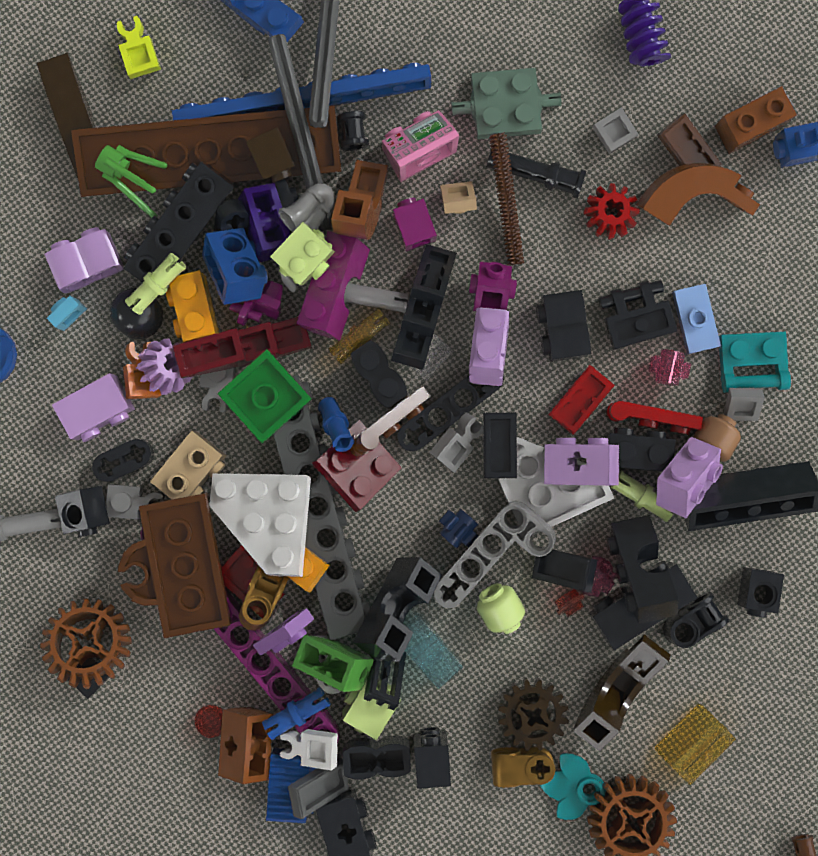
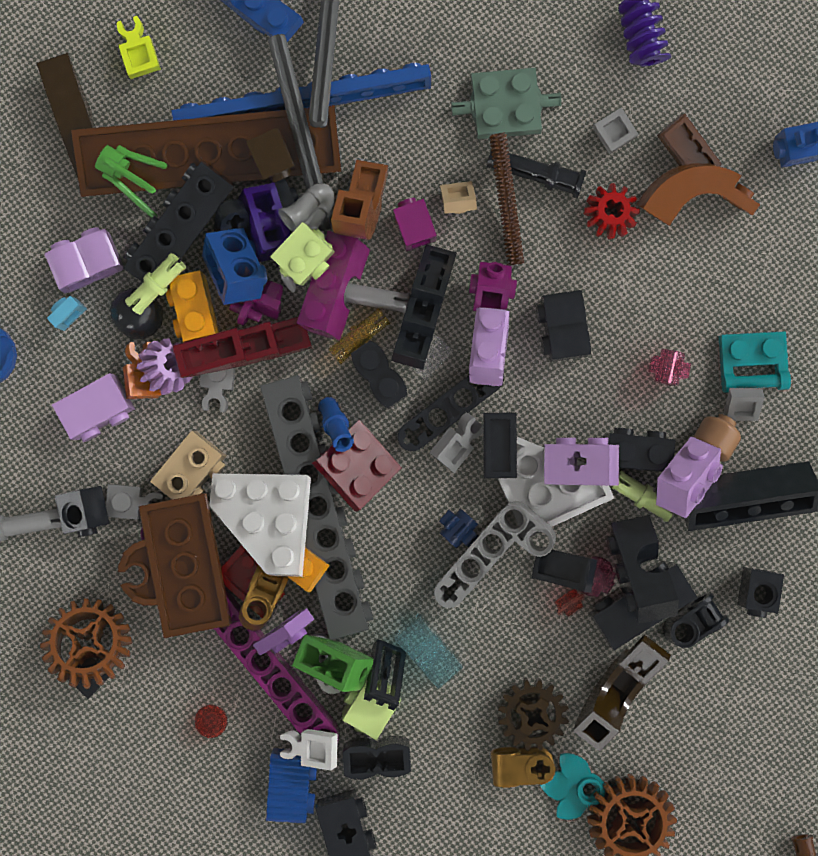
black beam [92,439,154,482] -> none
green plate [217,349,312,444] -> none
dark orange brick [218,707,274,784] -> none
blue pin [262,687,331,740] -> none
dark grey tile [288,757,349,819] -> none
black bush [337,111,369,151] -> none
plate [349,386,430,457] -> none
black arch [353,557,442,662] -> none
bright pink slope [382,110,459,182] -> none
black brick [414,727,451,789] -> none
yellowish green head [477,583,525,634] -> none
red plate [548,365,615,435] -> none
black plate [598,280,677,350] -> none
red plate [606,401,703,435] -> none
clear yellow panel [655,704,736,785] -> none
light blue plate [672,284,721,355] -> none
dark orange brick [714,86,797,154] -> none

